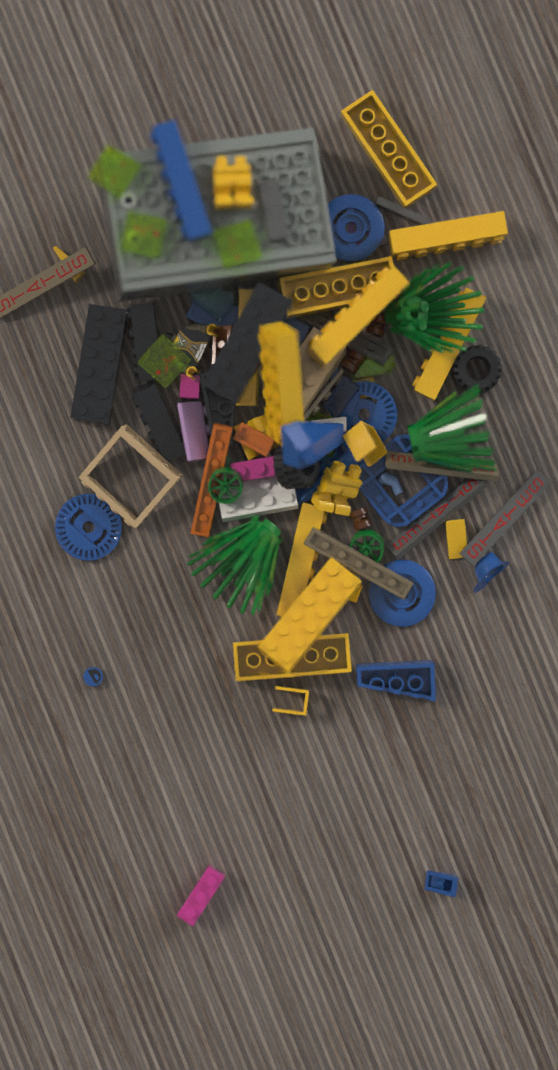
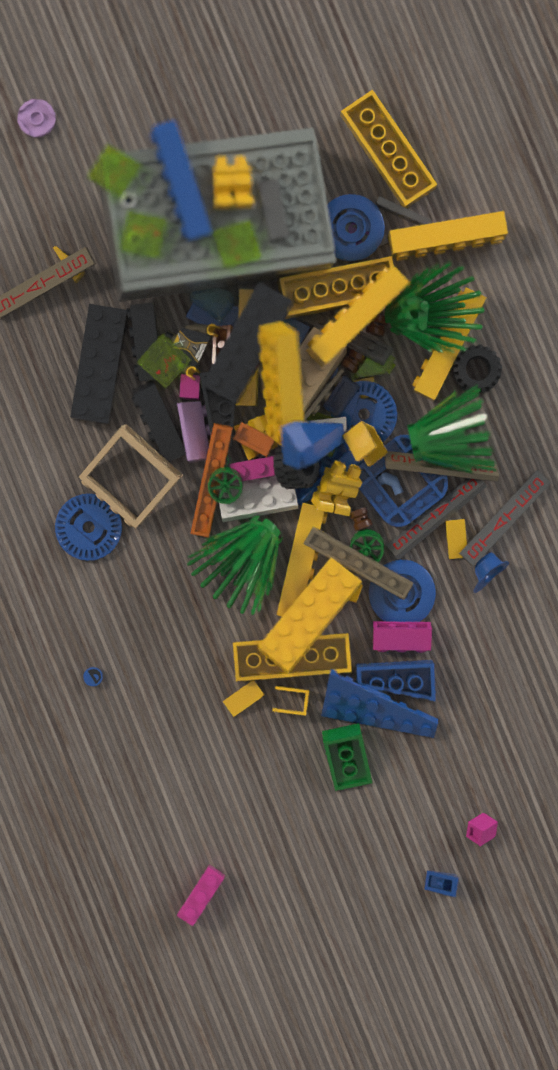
none -> lavender tile [18,99,56,138]
none -> yellow slope [223,680,265,717]
none -> blue wing [321,669,438,738]
none -> green slope [322,723,373,791]
none -> dark pink brick [373,621,432,653]
none -> dark pink panel [466,813,498,846]

